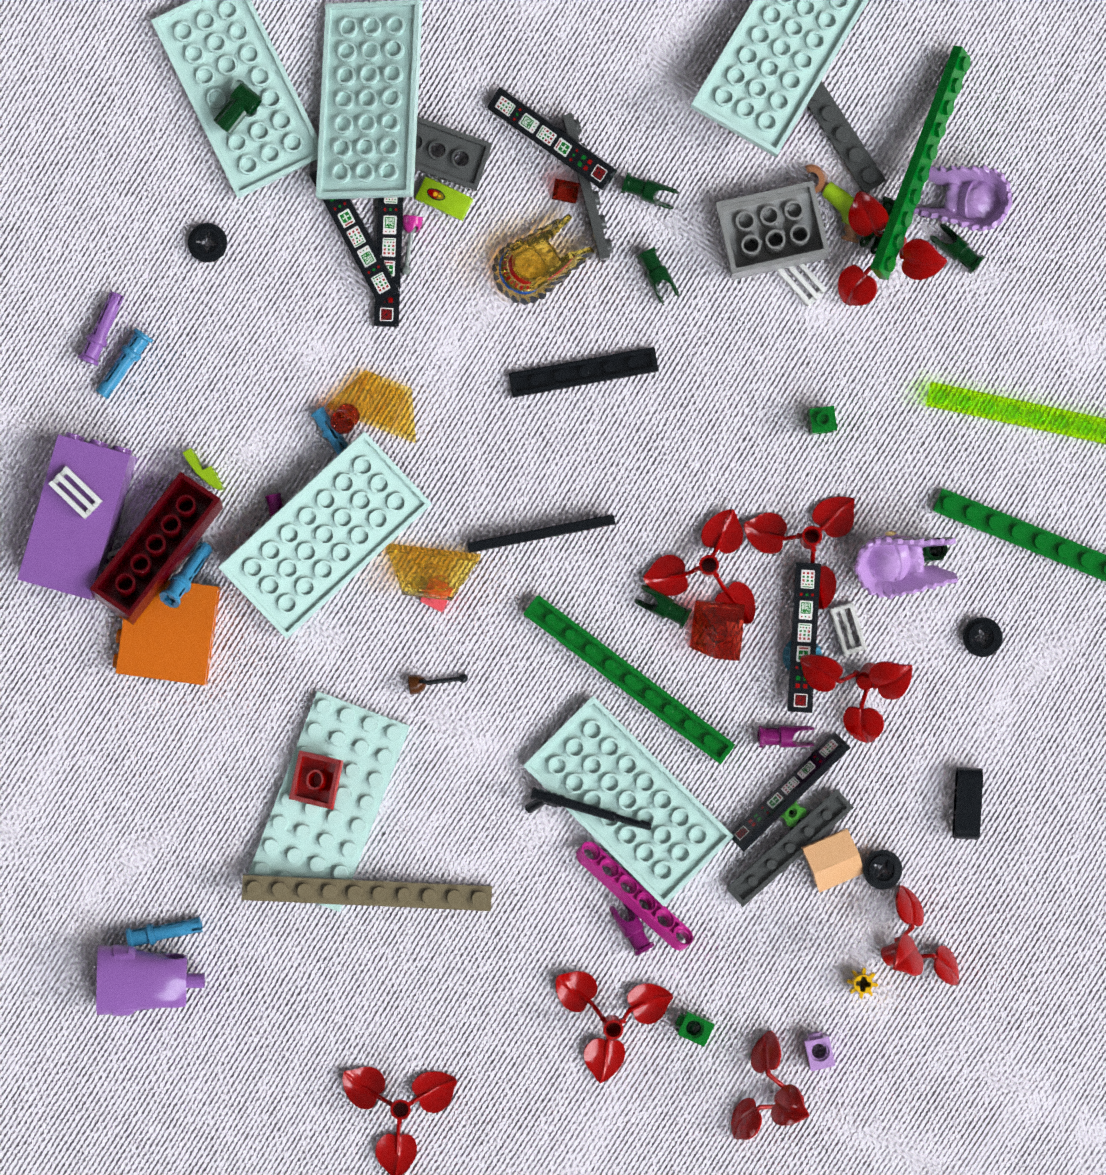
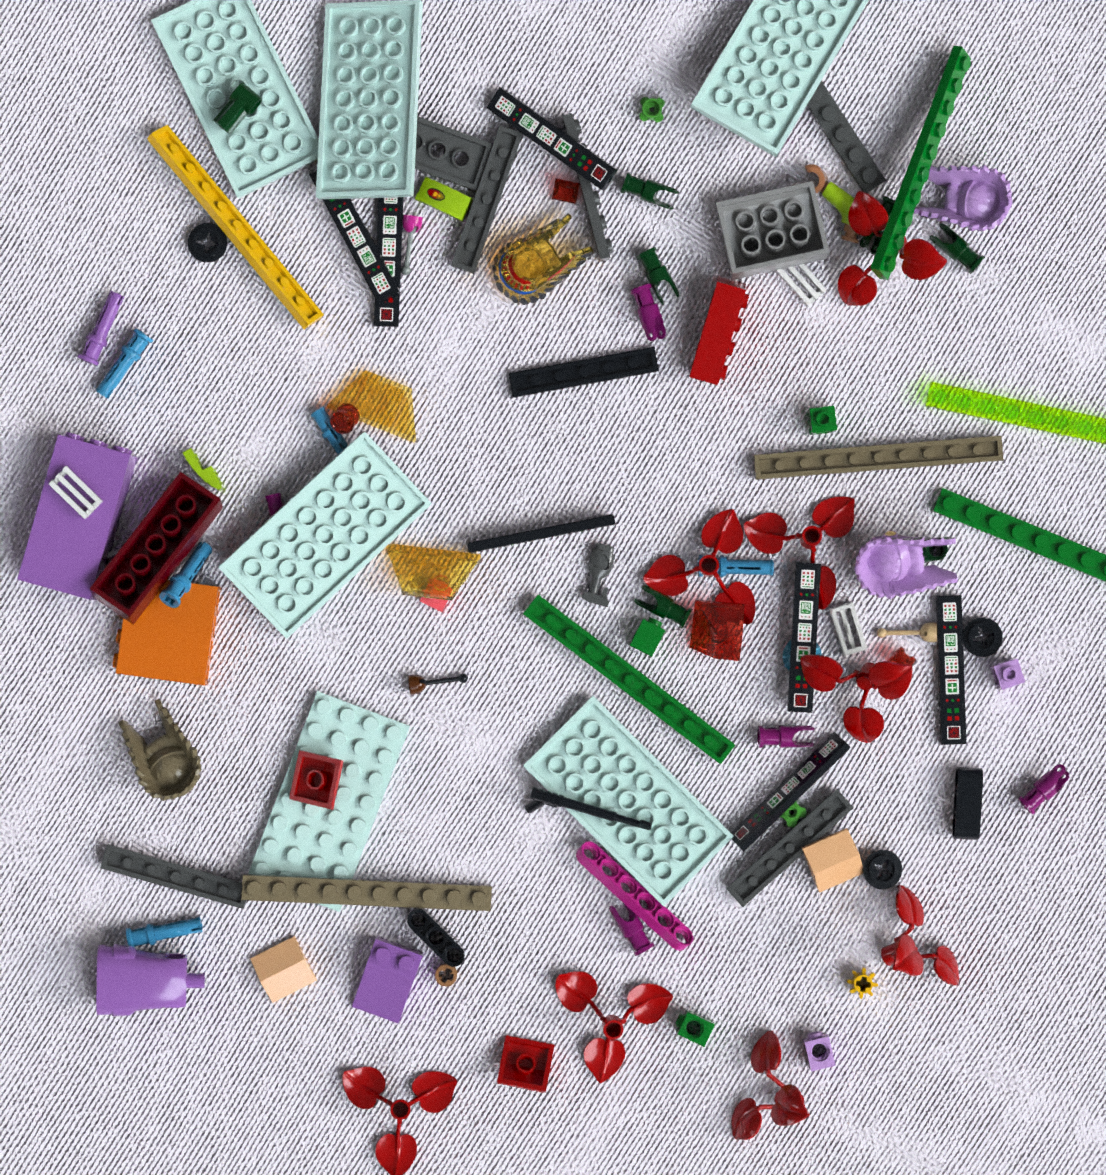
none -> dark grey plate [100,844,247,909]
none -> dark tan piece [119,699,202,801]
none -> yellow plate [147,125,324,330]
none -> light nougat slope [250,936,317,1003]
none -> medium lavender slope [352,936,424,1024]
none -> black beam [407,908,466,967]
none -> medium nougat bush [435,963,458,987]
none -> dark grey plate [451,125,523,274]
none -> red slope [497,1035,554,1093]
none -> dark grey piece [582,543,616,607]
none -> green brick [629,617,665,657]
none -> magenta piece [630,284,666,341]
none -> bright green plate [639,97,665,123]
none -> red wedge [689,276,750,385]
none -> dark azure pin [698,555,774,577]
none -> dark tan plate [754,436,1004,480]
none -> tan hinge [877,622,937,642]
none -> clear red wheel [887,646,916,665]
none -> black tile [936,595,967,745]
none -> lavender brick [990,658,1025,690]
none -> magenta piece [1018,764,1070,815]

